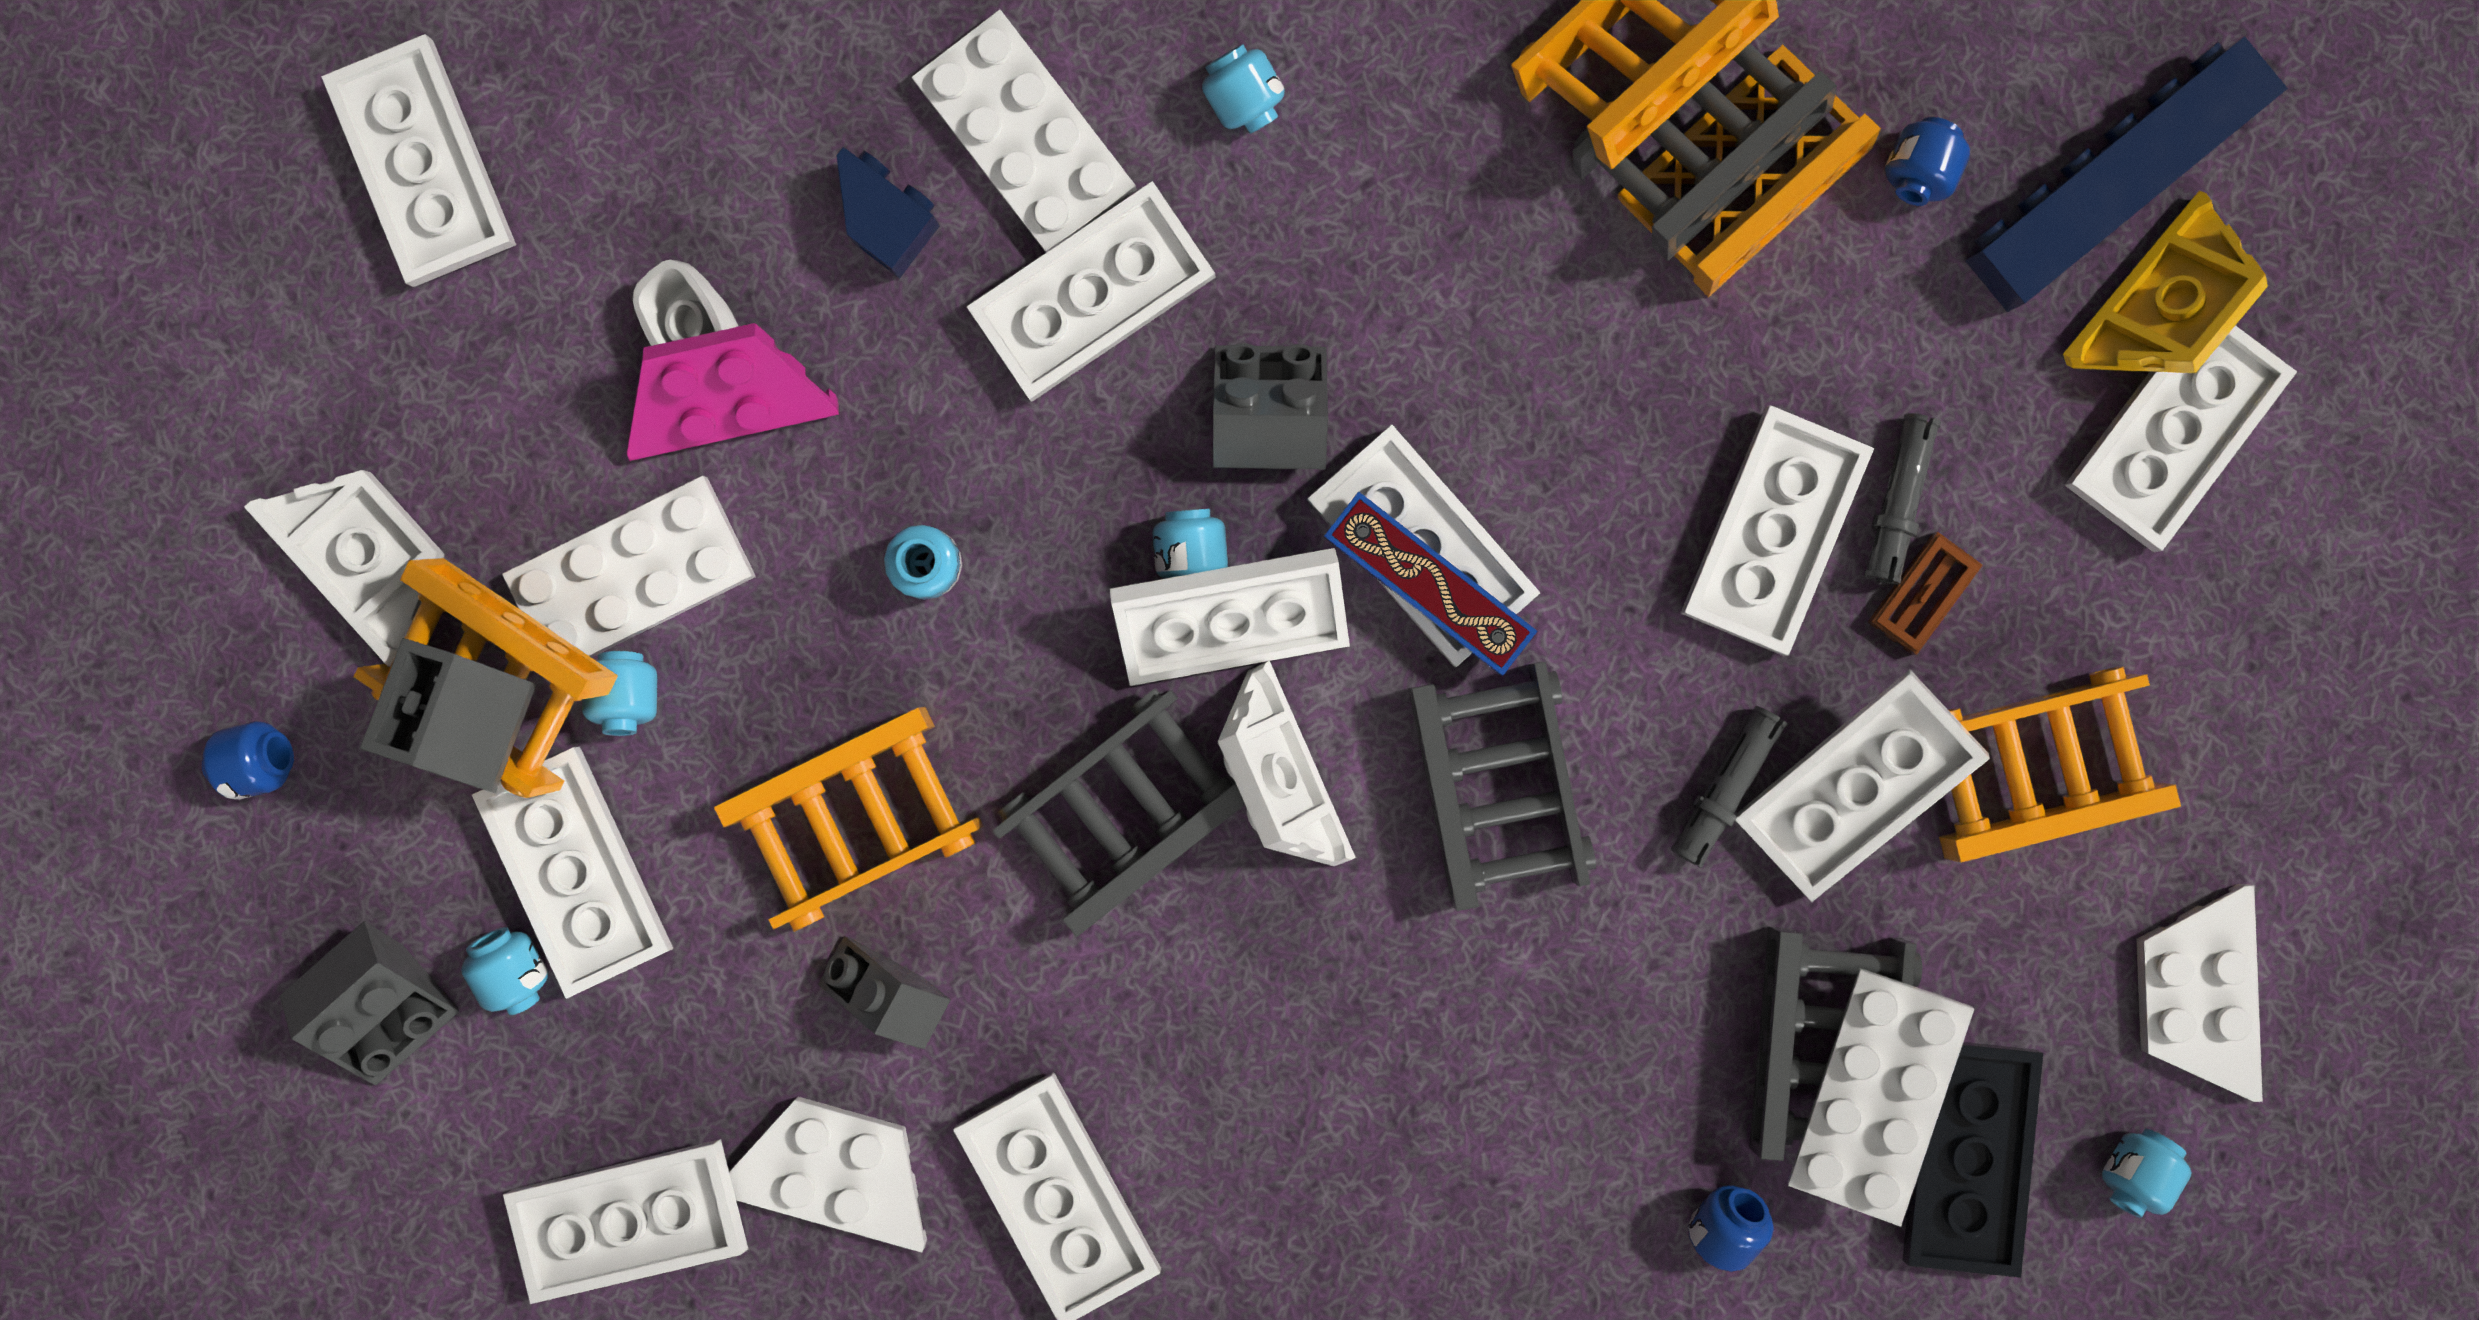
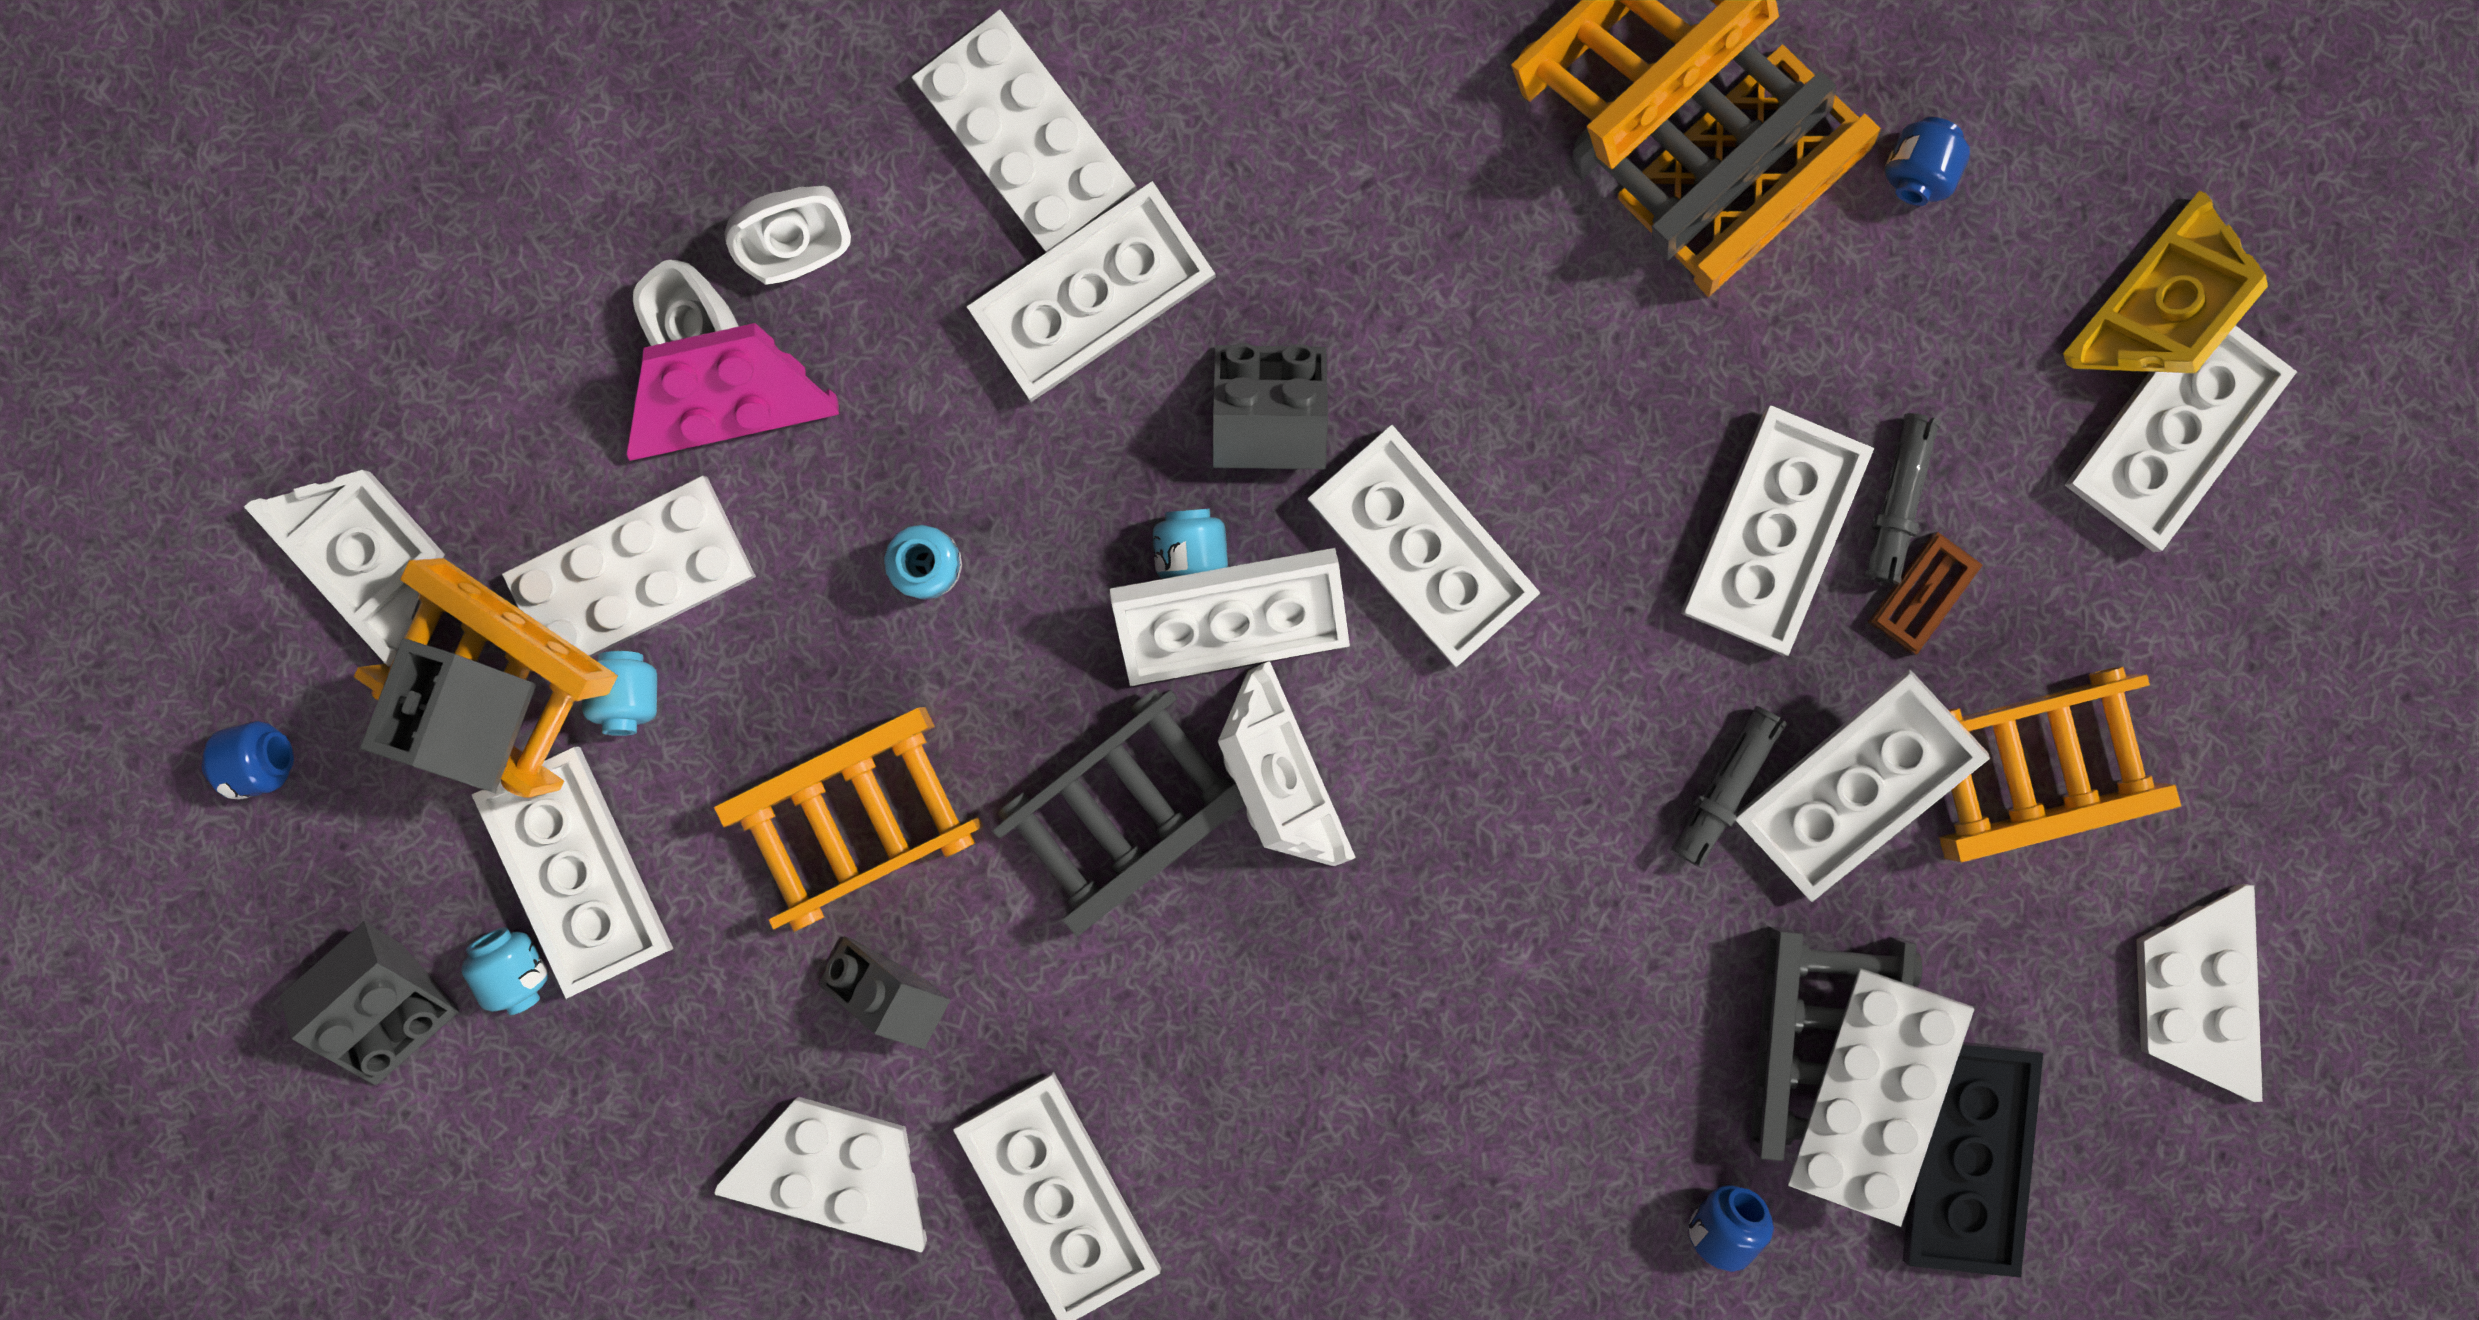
white plate [321,34,516,287] -> none
white plate [503,1139,748,1304] -> none
dark blue slope [836,147,940,279] -> none
medium azure head [1202,44,1285,134] -> none
tile [1324,492,1538,676] -> none
dark grey fence [1408,662,1596,911] -> none
dark blue brick [1965,36,2288,312] -> none
medium azure head [2102,1129,2192,1218] -> none
none -> white piece [724,186,851,285]

